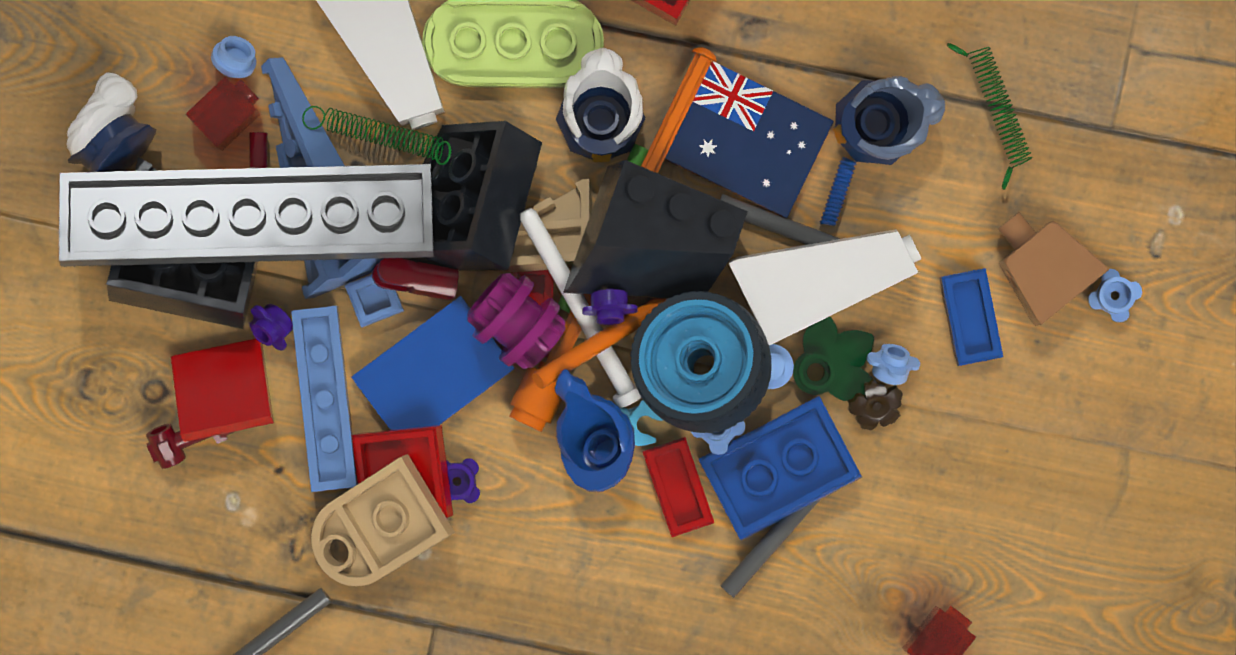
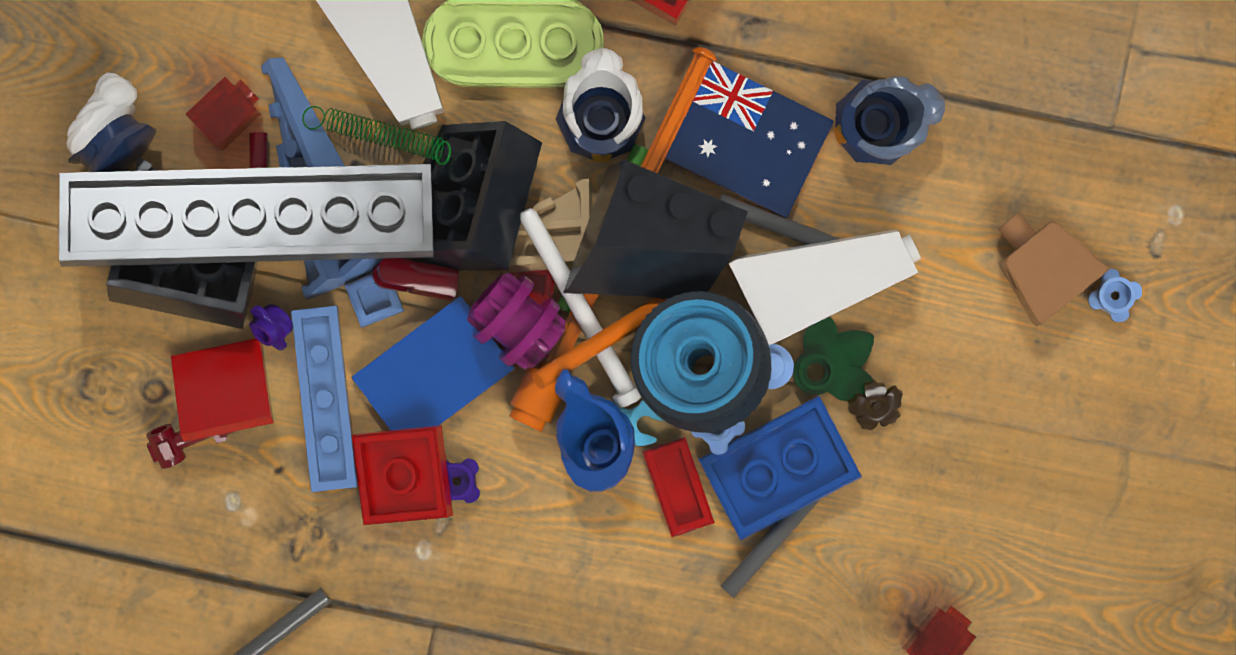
light blue plate [211,36,257,78] -> none
tan tile [311,454,455,587] -> none
dark purple plate [582,289,638,325] -> none
blue piece [819,157,857,226] -> none
light blue plate [867,344,920,385] -> none
blue tile [939,268,1004,366] -> none
green piece [947,43,1033,190] -> none

